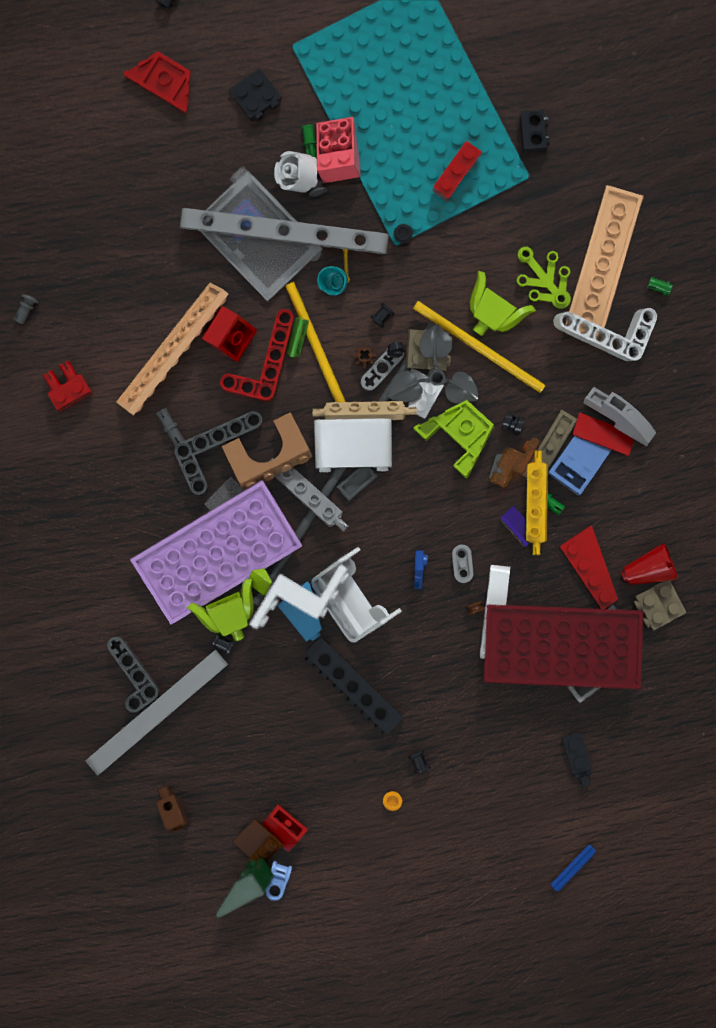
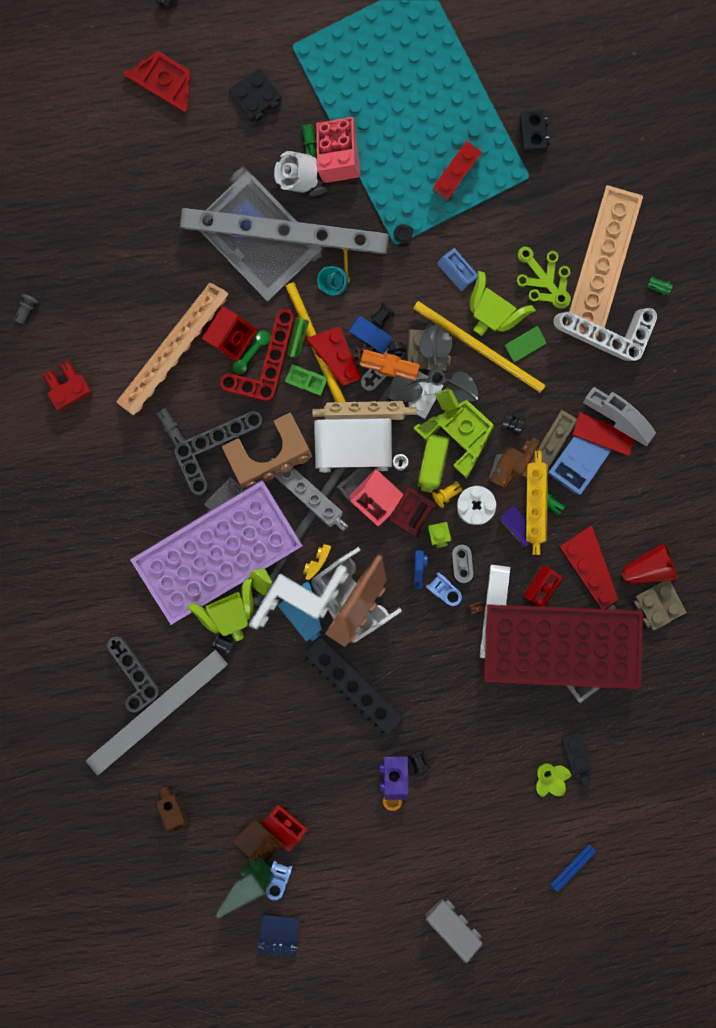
none -> green bar [232,331,271,376]
none -> dark blue hinge [258,915,300,957]
none -> bright green slope [285,364,328,396]
none -> yellow slope [303,544,331,580]
none -> red wing [304,326,362,386]
none -> nougat slope [325,555,387,647]
none -> blue slope [348,316,393,354]
none -> coral slope [349,469,404,527]
none -> orange piece [360,349,420,381]
none -> dark purple brick [380,757,408,800]
none -> dark red plate [388,487,437,538]
none -> white hinge [393,454,408,471]
none -> lime arch [418,435,449,493]
none -> light grey slope [425,898,482,963]
none -> light blue piece [426,572,462,606]
none -> lime brick [428,522,451,548]
none -> yellow pin [432,481,463,508]
none -> lime slope [435,387,459,410]
none -> medium blue slope [437,248,477,291]
none -> white brick [457,486,496,525]
none -> bright green slope [504,326,547,363]
none -> red slope [523,565,563,607]
none -> lime plate [536,763,572,797]

